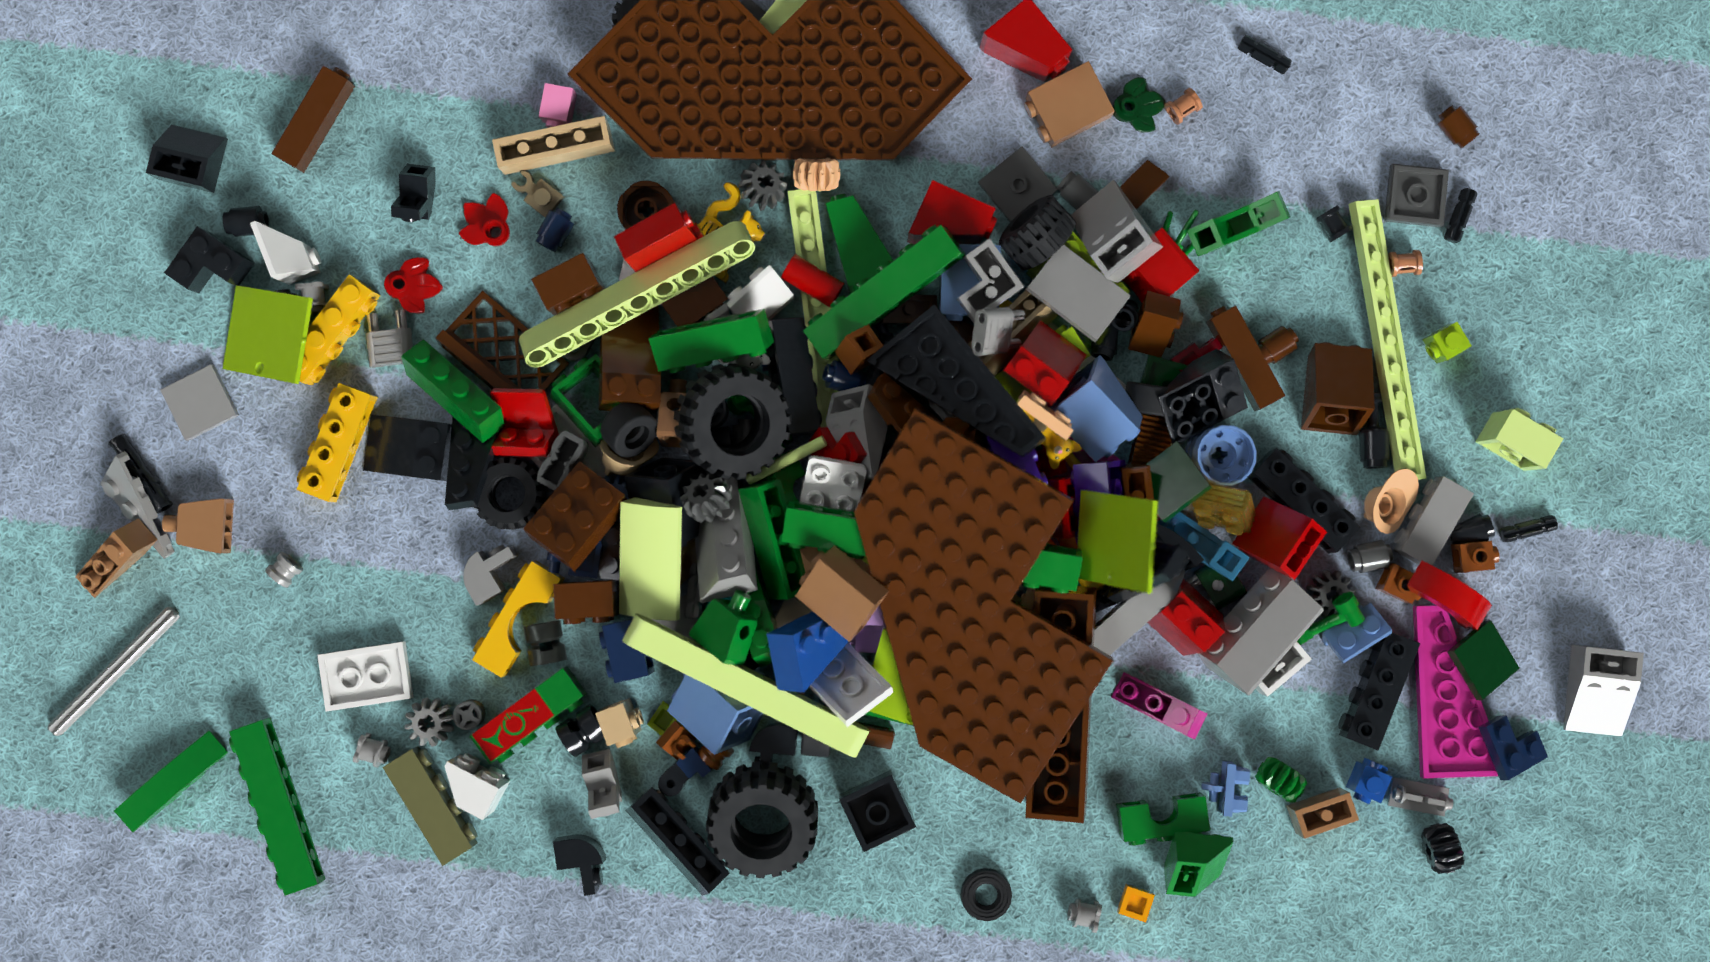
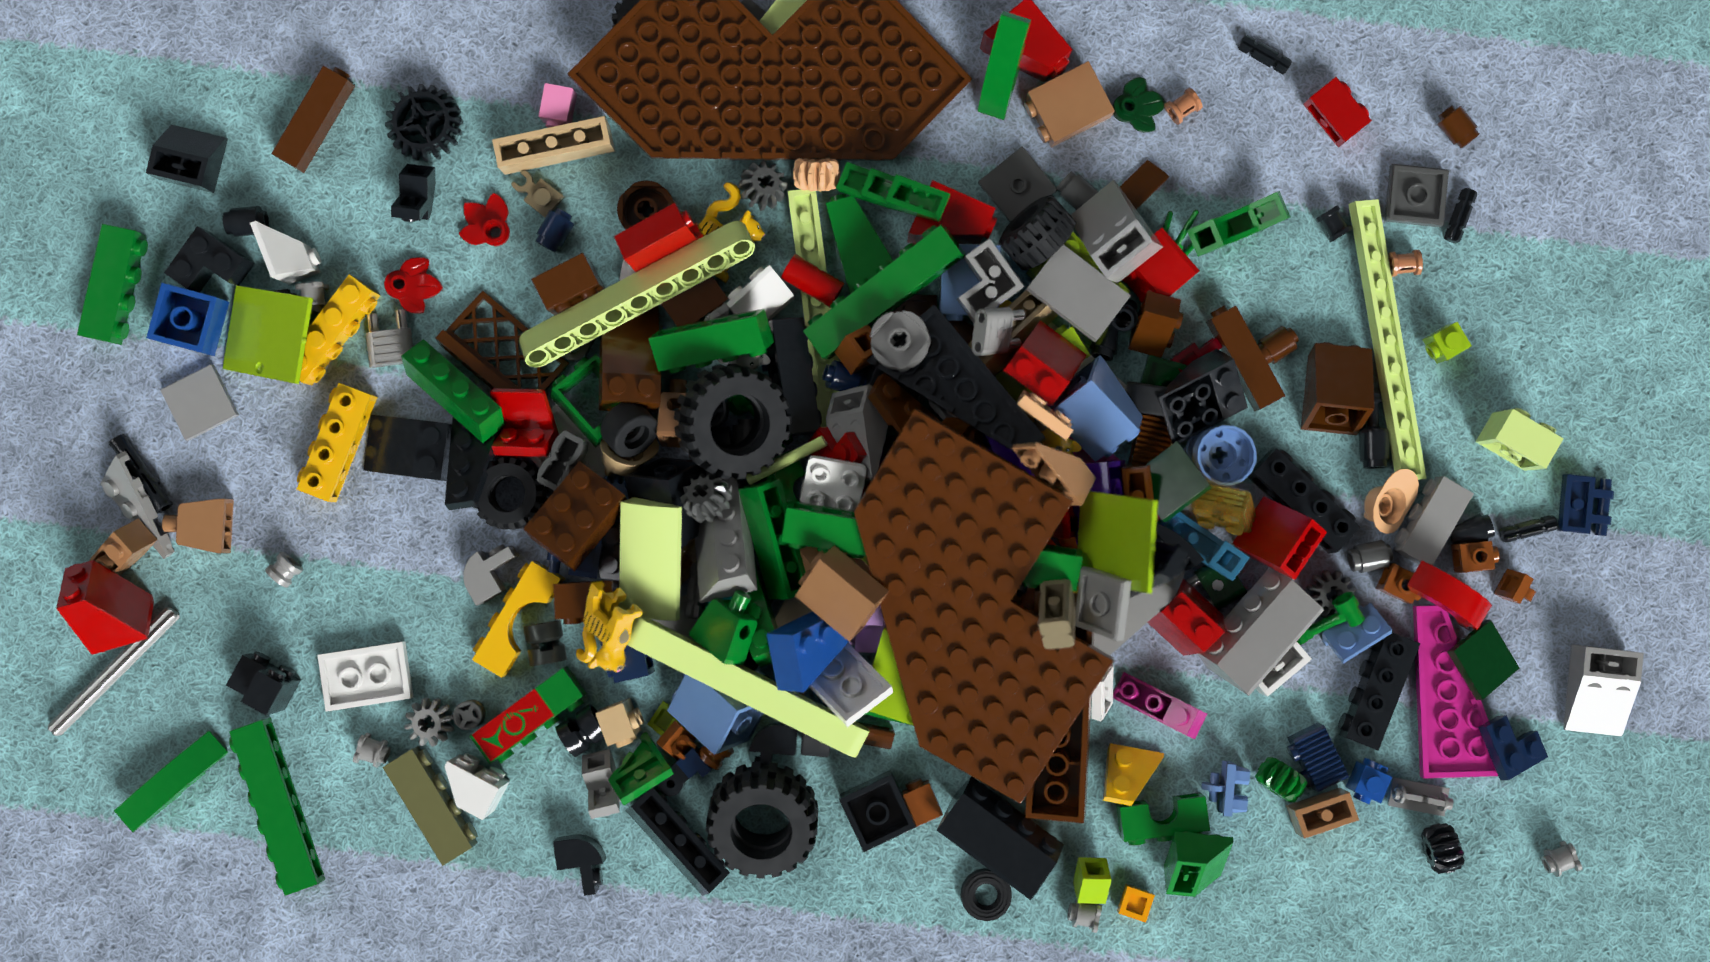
none -> red slope [56,560,154,655]
none -> green brick [77,224,148,345]
none -> blue brick [146,283,230,356]
none -> black brick [226,651,301,716]
none -> black gear [385,84,463,162]
none -> yellow animal [576,581,643,672]
none -> green wing [608,732,673,806]
none -> green slope [836,162,950,222]
none -> light grey plate [870,311,931,372]
none -> dark orange brick [902,778,943,826]
none -> black slope [936,776,1064,900]
none -> green slope [977,11,1031,120]
none -> medium nougat slope [1012,443,1096,506]
none -> dark tan brick [1038,579,1076,649]
none -> lime brick [1073,857,1112,904]
none -> light grey tile [1075,567,1132,641]
none -> white tile [1092,662,1114,722]
none -> yellow wing [1103,743,1164,806]
none -> dark blue brick [1287,723,1349,792]
none -> red brick [1303,77,1372,148]
none -> dark orange tile [1494,569,1536,604]
none -> light grey brick [1541,841,1582,877]
none -> dark blue plate [1557,474,1614,536]

